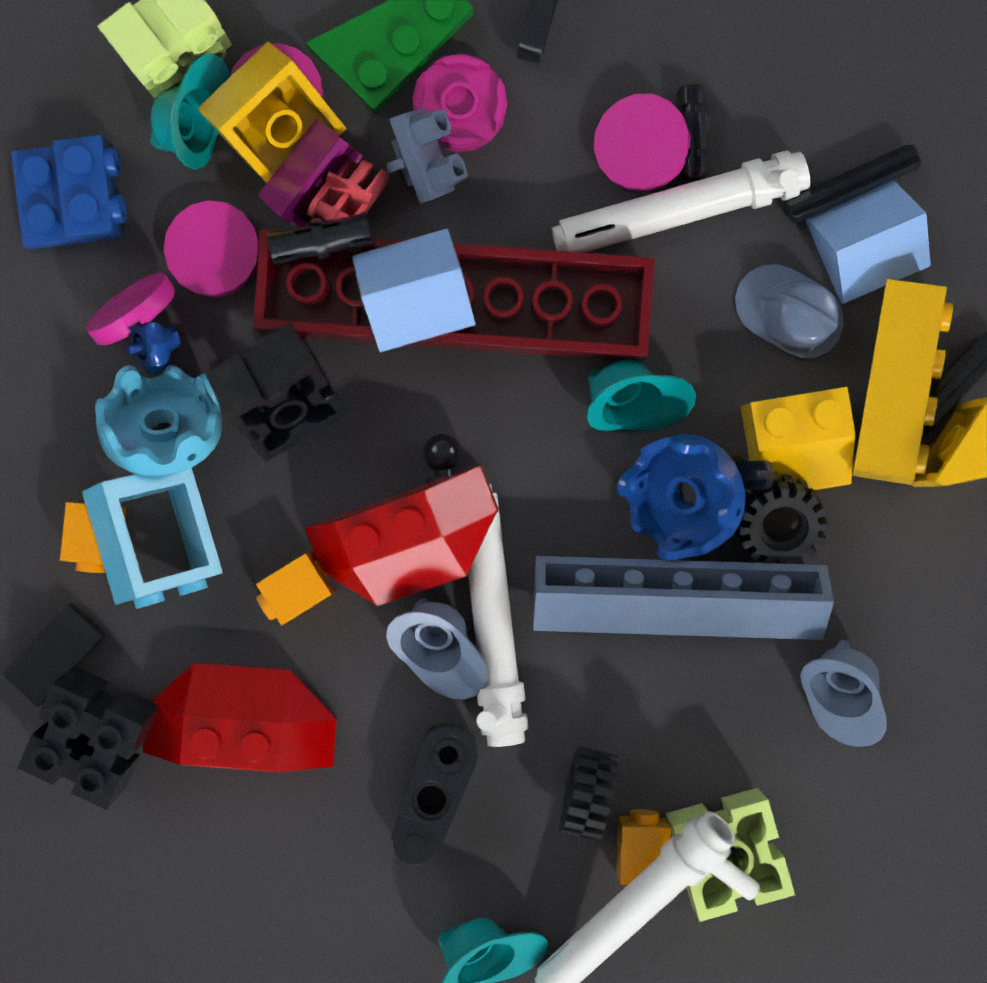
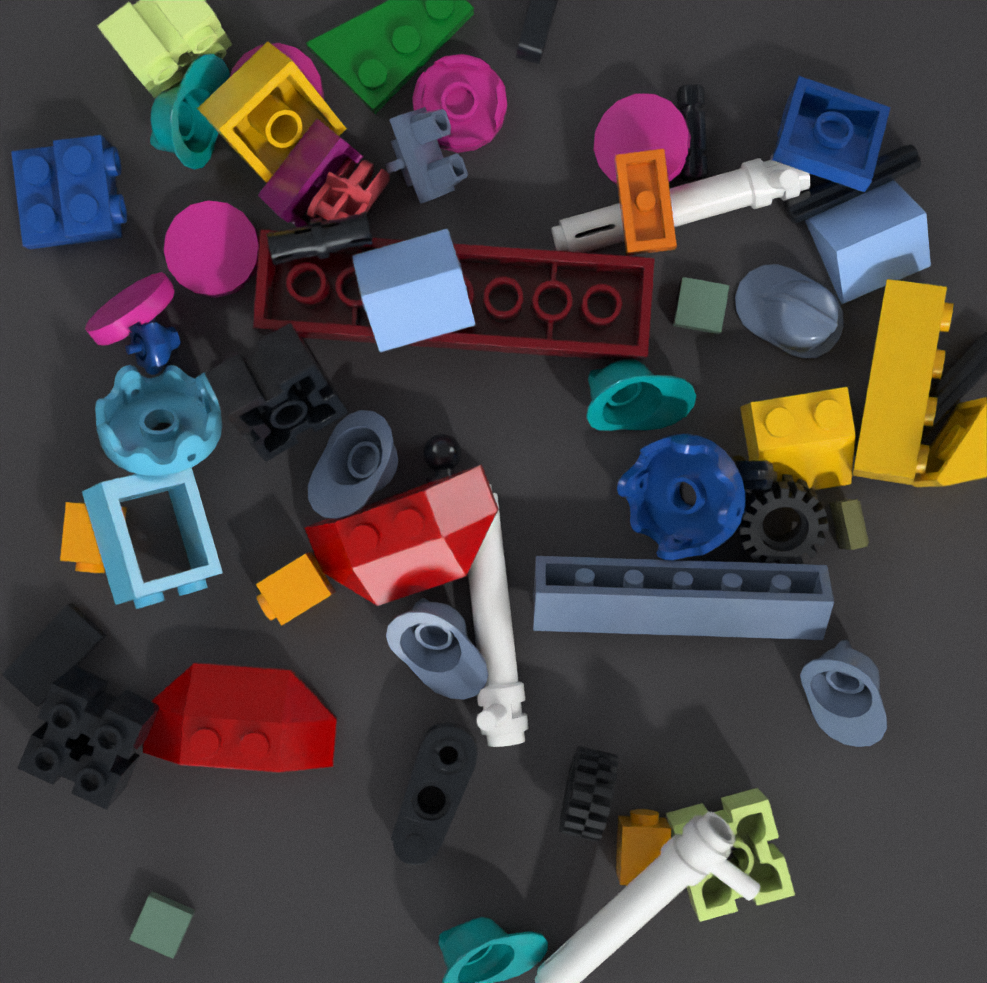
none -> sand green tile [129,891,196,959]
none -> sand blue piece [308,410,398,520]
none -> orange plate [614,149,677,256]
none -> sand green tile [672,277,730,334]
none -> blue plate [772,76,891,192]
none -> olive tile [829,499,869,550]

